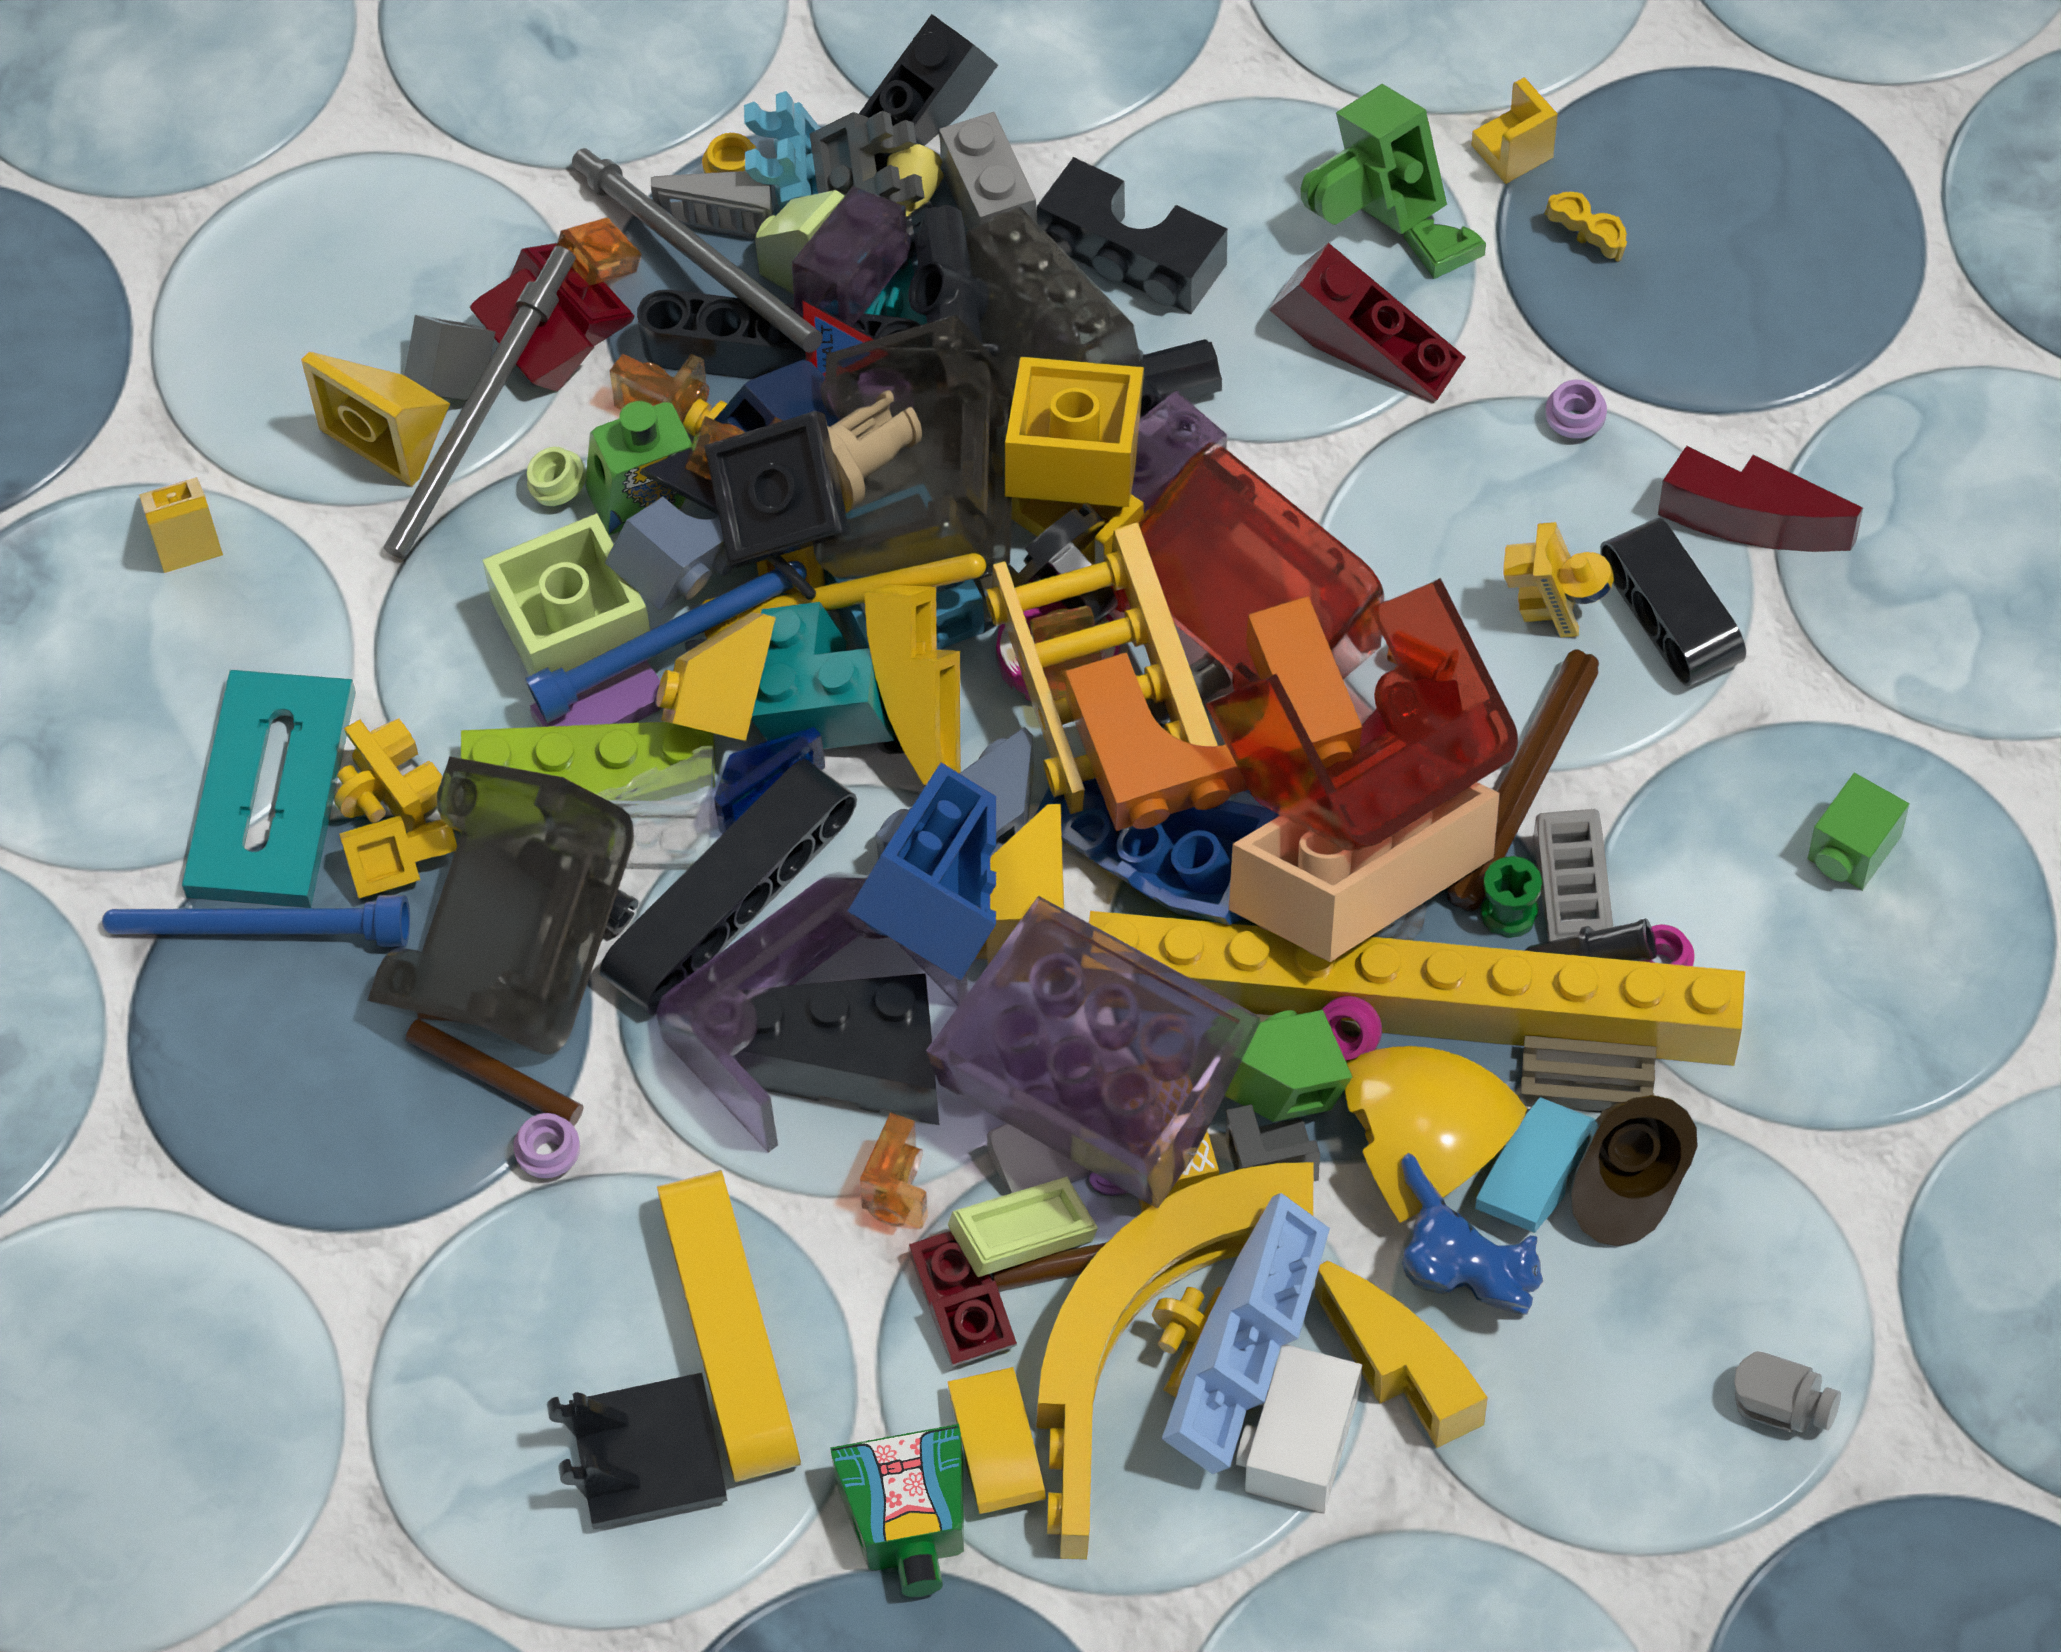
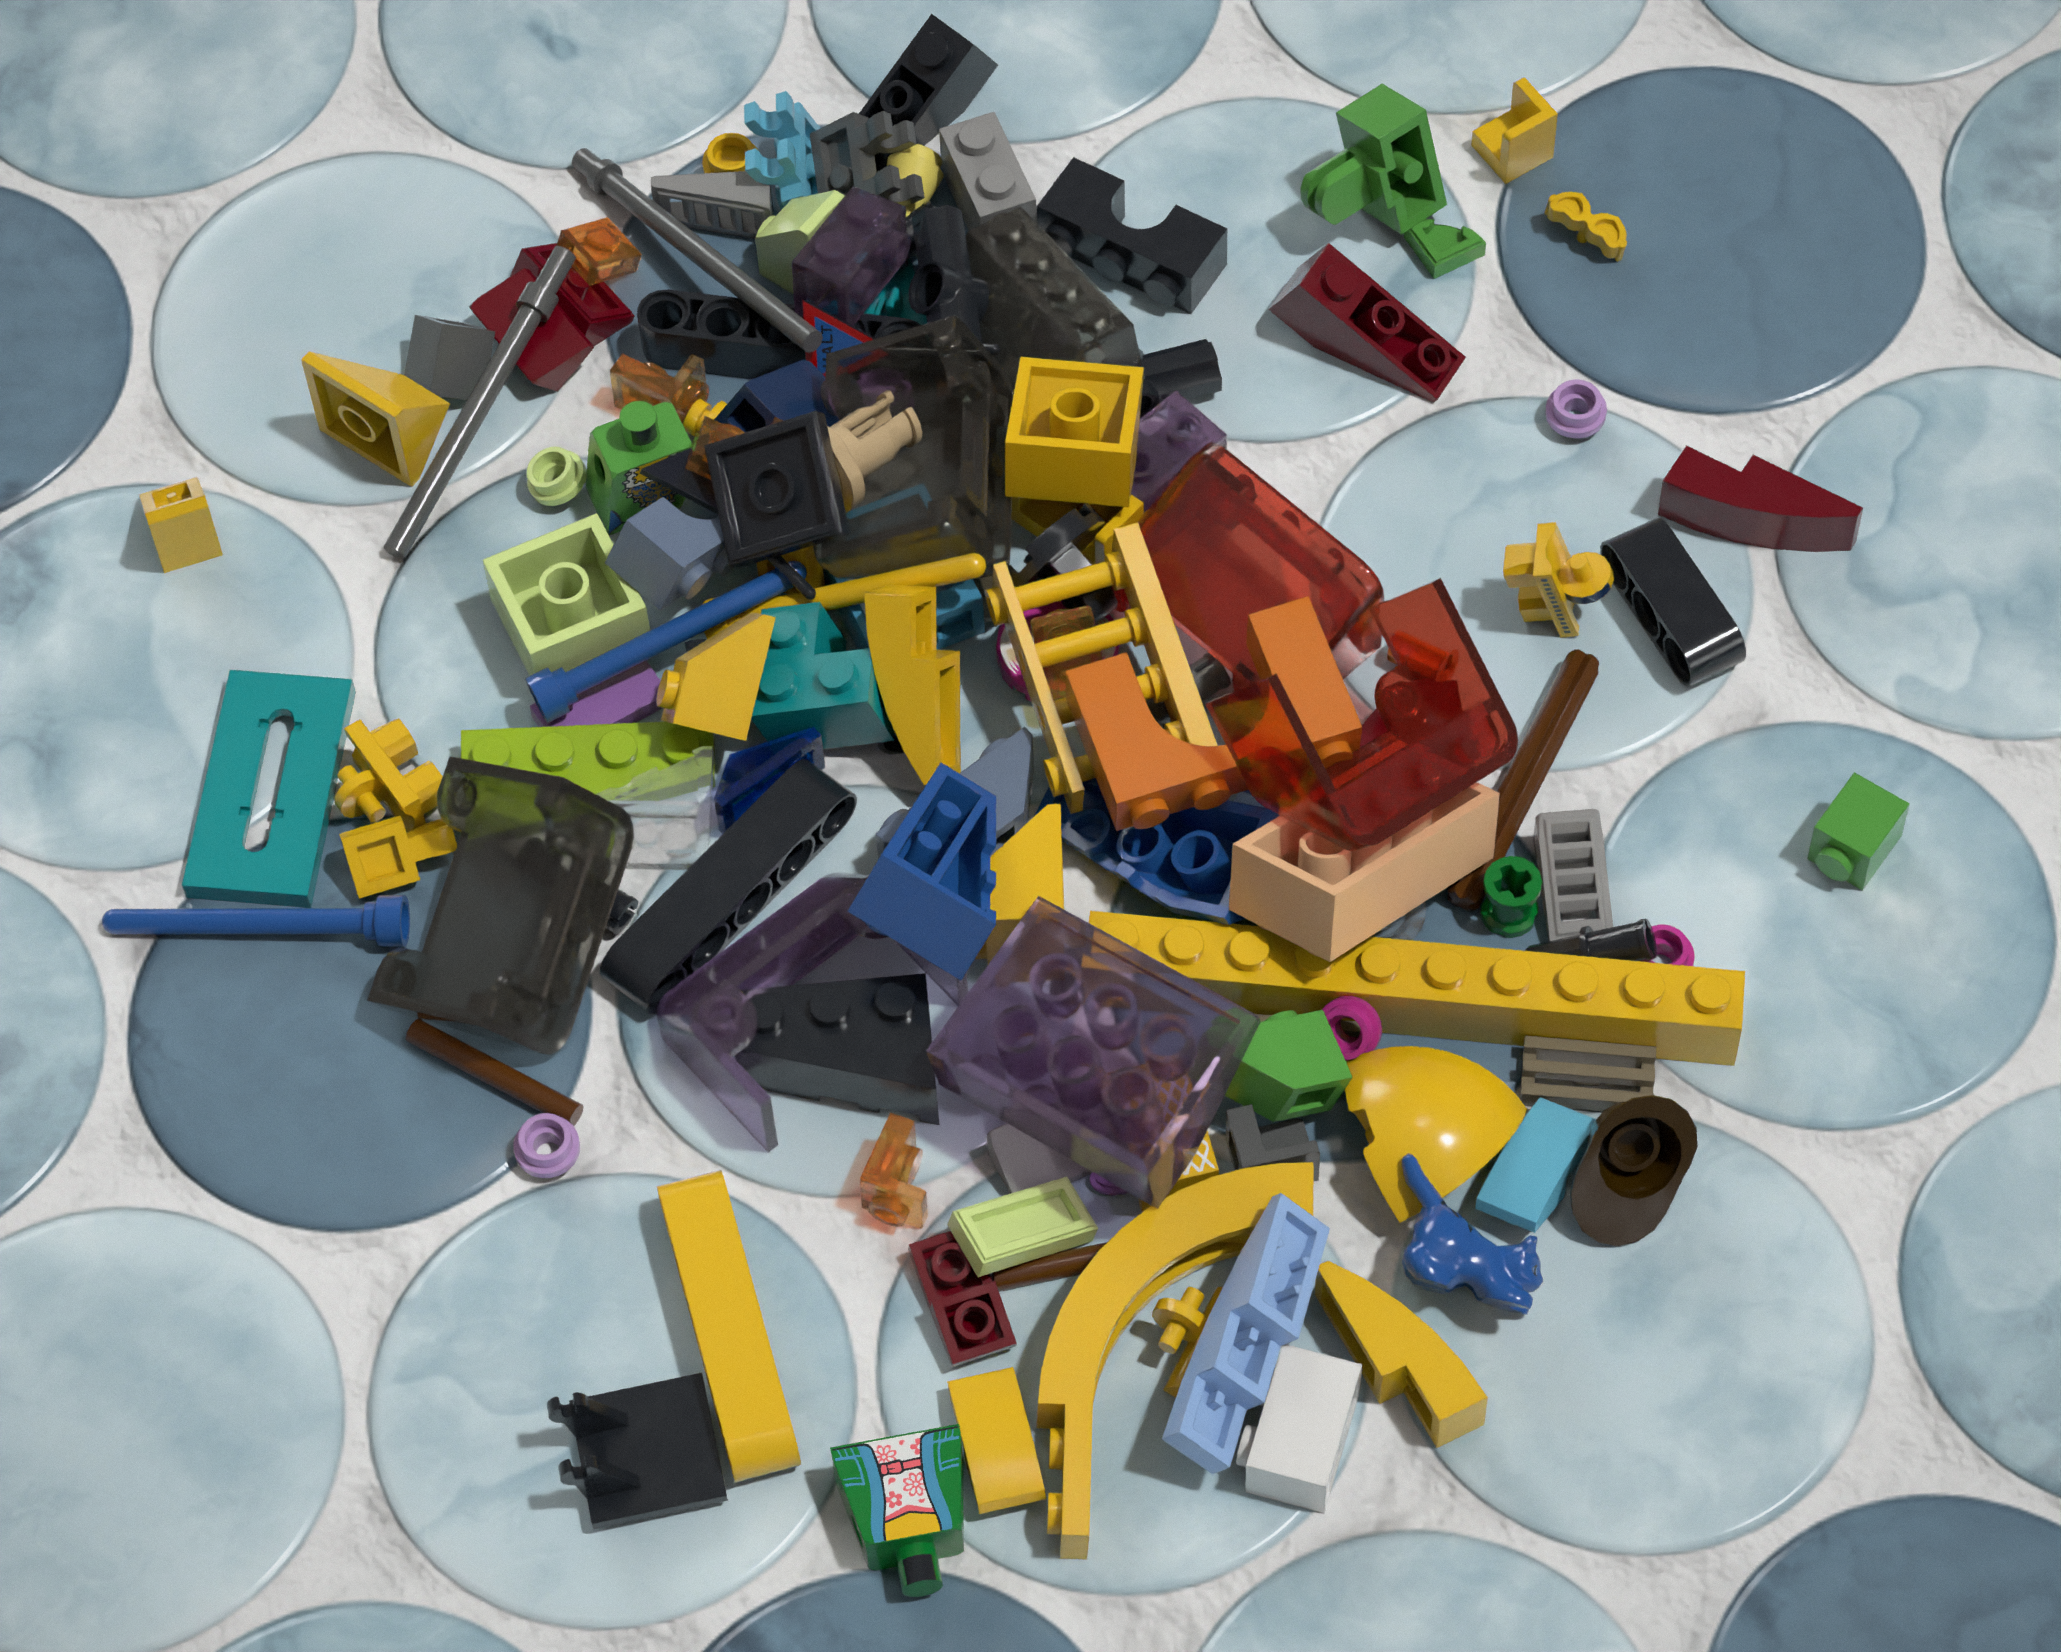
light grey arm [1734,1351,1841,1433] -> none

